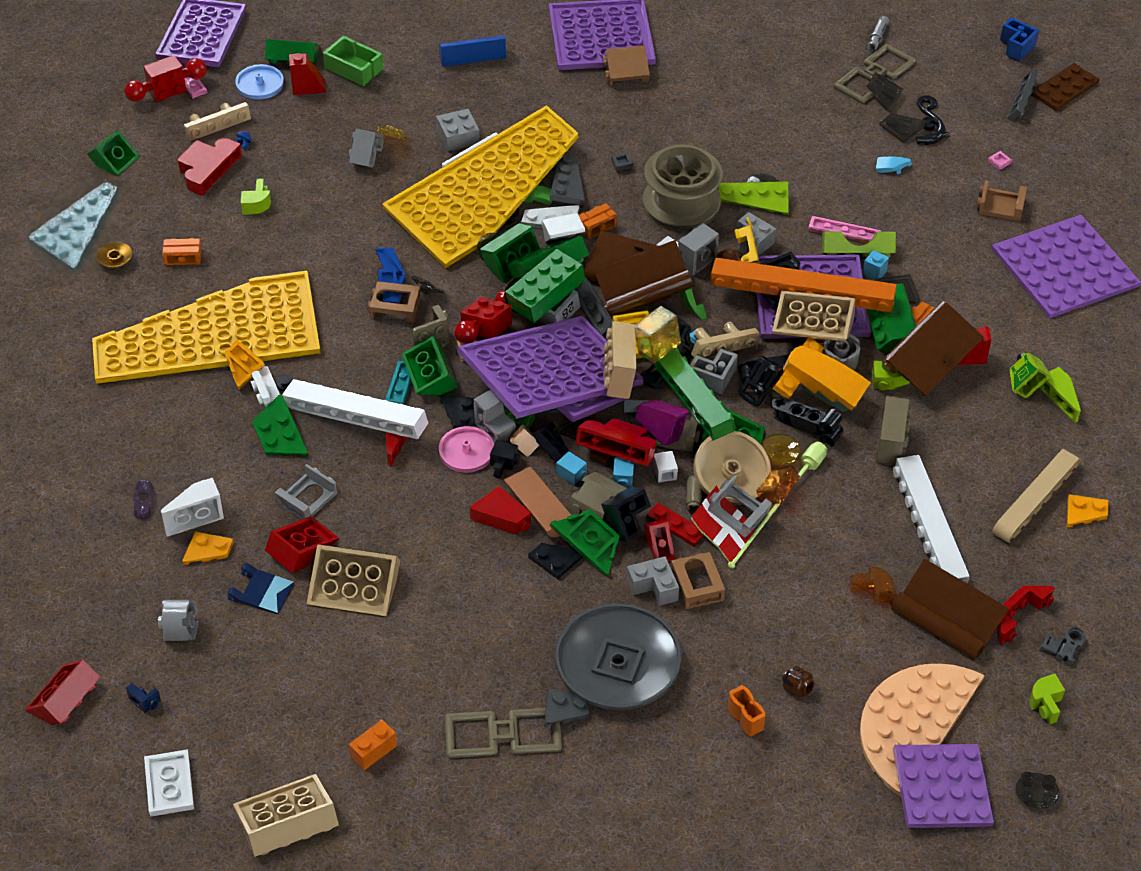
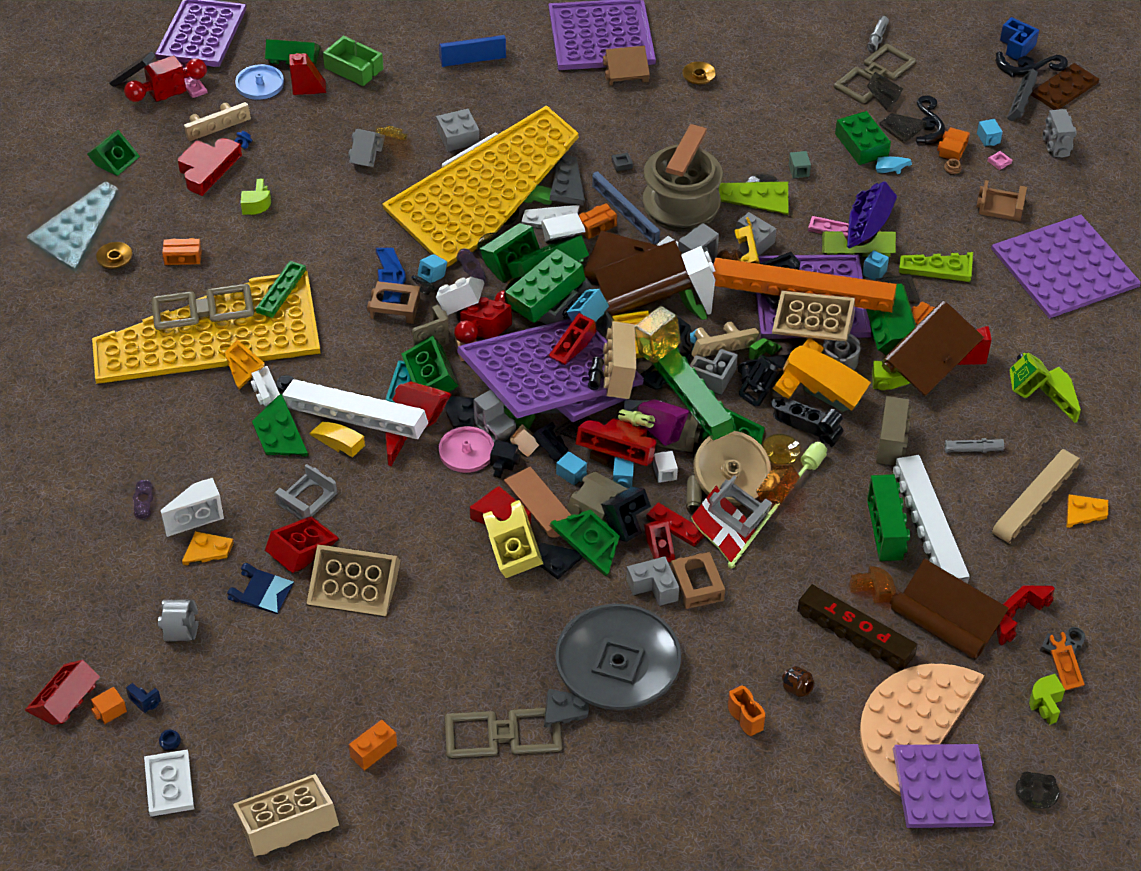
none -> orange brick [91,687,127,724]
none -> black tile [109,51,156,87]
none -> dark tan bar [151,284,254,330]
none -> dark blue plate [159,729,181,750]
none -> green tile [256,261,306,318]
none -> yellow slope [309,422,365,458]
none -> red slope [392,381,451,427]
none -> medium azure brick [417,254,447,283]
none -> white slope [436,277,484,315]
none -> clear purple piece [456,248,486,283]
none -> light yellow brick [483,500,543,578]
none -> red slope [549,313,597,365]
none -> medium azure brick [567,289,609,322]
none -> black pin [588,357,604,390]
none -> sand blue tile [592,171,660,245]
none -> yellowish green pin [618,409,655,428]
none -> nougat tile [666,124,707,177]
none -> white slope [682,246,716,315]
none -> pearl gold dish [683,62,716,84]
none -> bright green slope [749,338,782,360]
none -> sand green brick [788,151,811,178]
none -> dark brown brick [797,584,918,670]
none -> green brick [835,111,891,165]
none -> dark purple wedge [847,181,897,249]
none -> green brick [867,474,910,561]
none -> lime wing [899,252,973,282]
none -> orange brick [937,127,970,160]
none -> medium nougat plate [944,159,962,174]
none -> light grey pin [944,438,1004,453]
none -> medium azure brick [977,119,1002,146]
none -> black plant [995,51,1068,77]
none -> light grey brick [1043,109,1076,158]
none -> orange plate [1049,632,1085,691]

